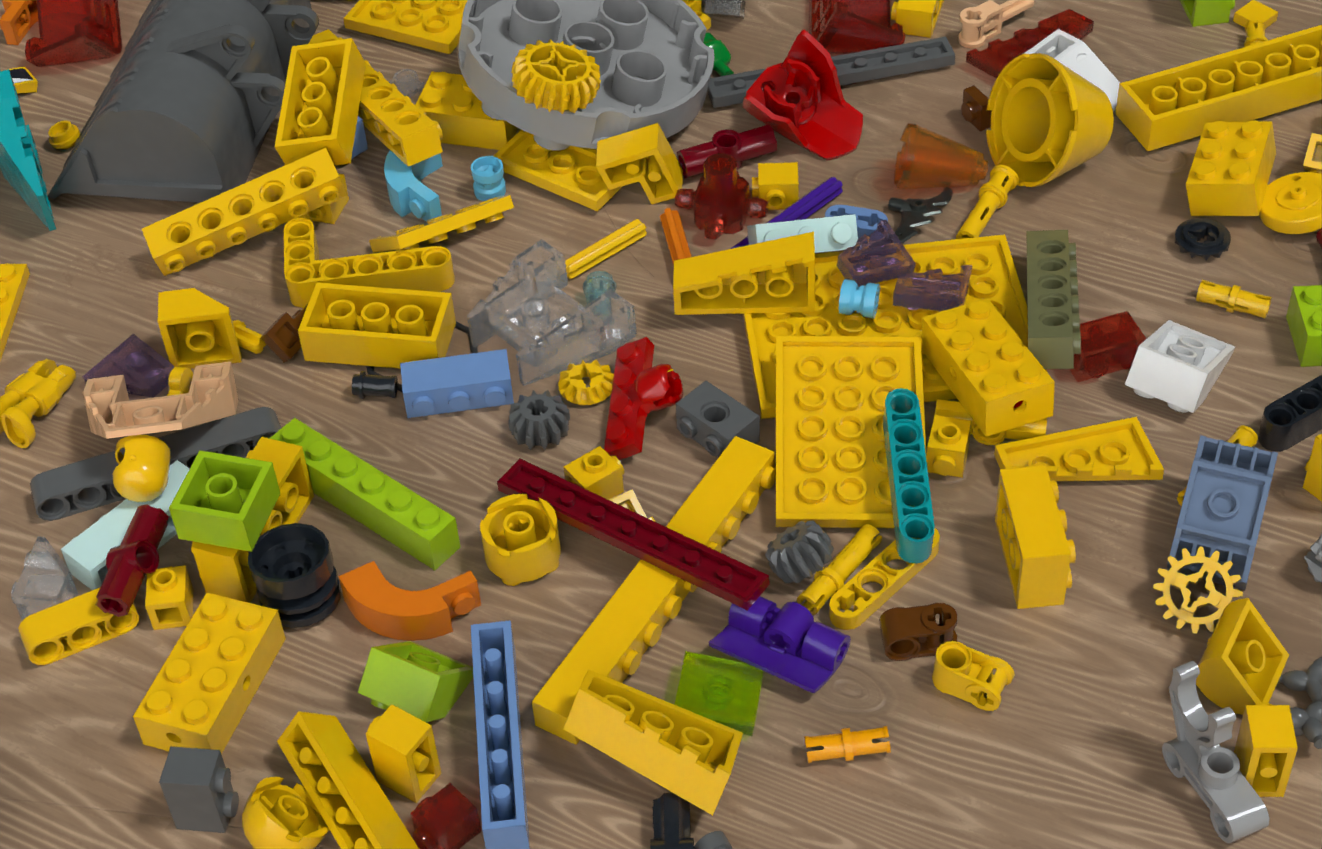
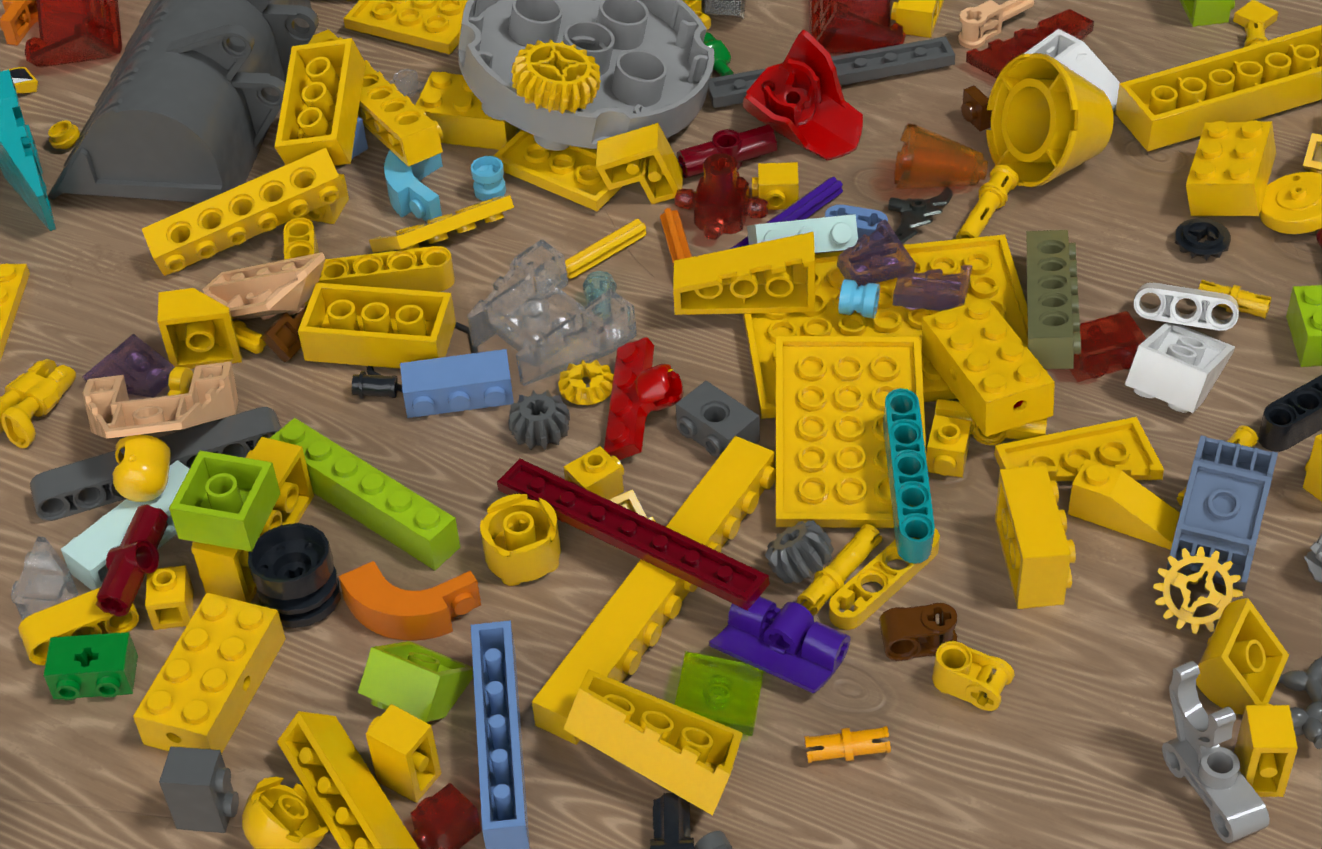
none -> green brick [43,632,138,700]
none -> light nougat wedge [202,252,326,320]
none -> yellow slope [1068,459,1180,550]
none -> white beam [1134,283,1239,331]

